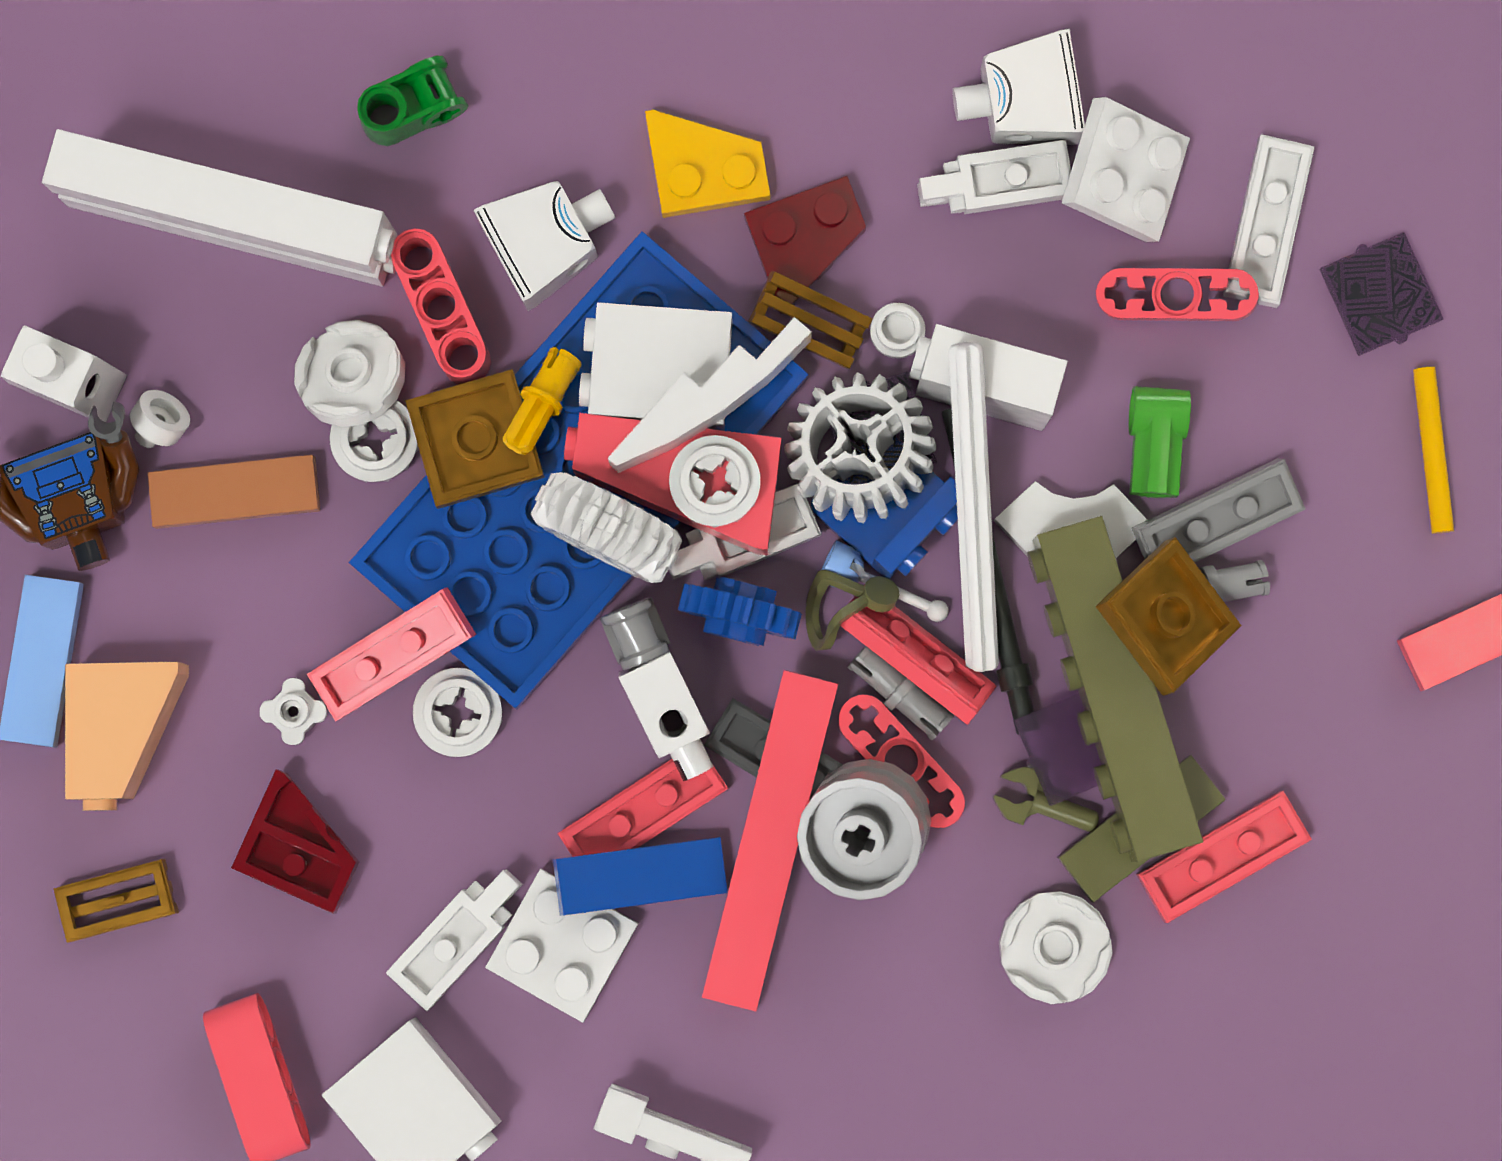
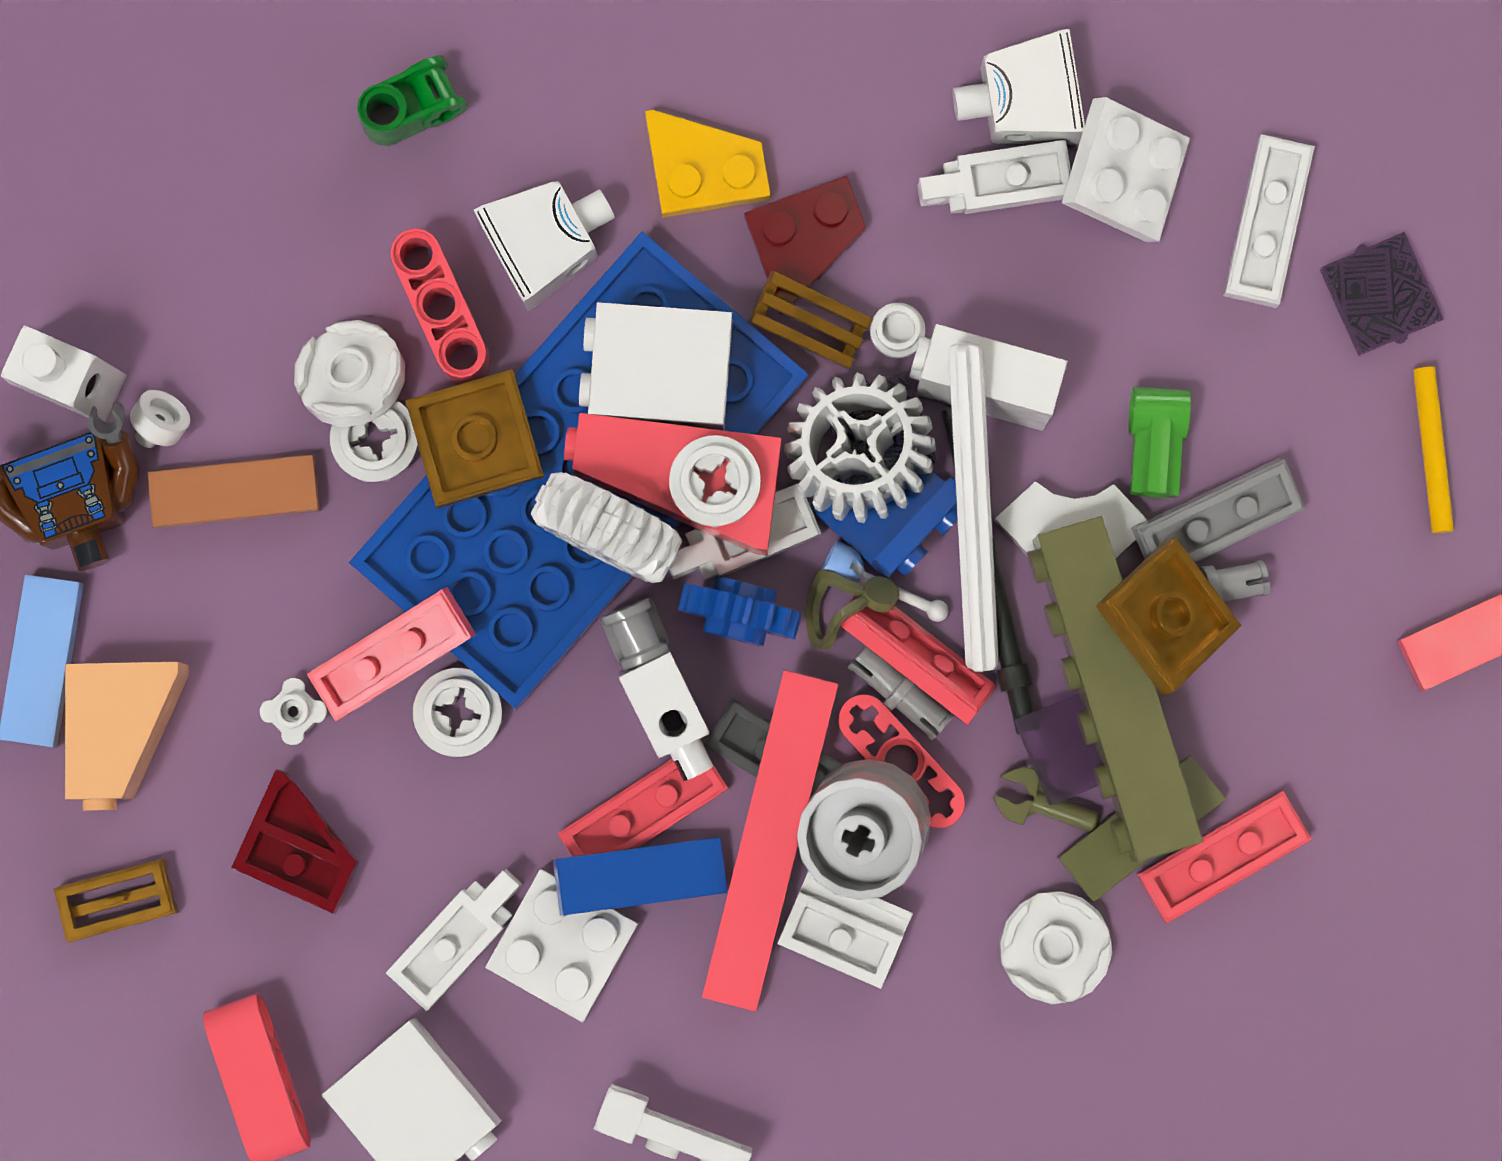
white brick [42,129,397,287] -> none
yellow axle [503,347,582,455] -> none
white slope [608,317,812,473] -> none
coral beam [1096,268,1259,321] -> none
none -> white plate [777,871,913,989]

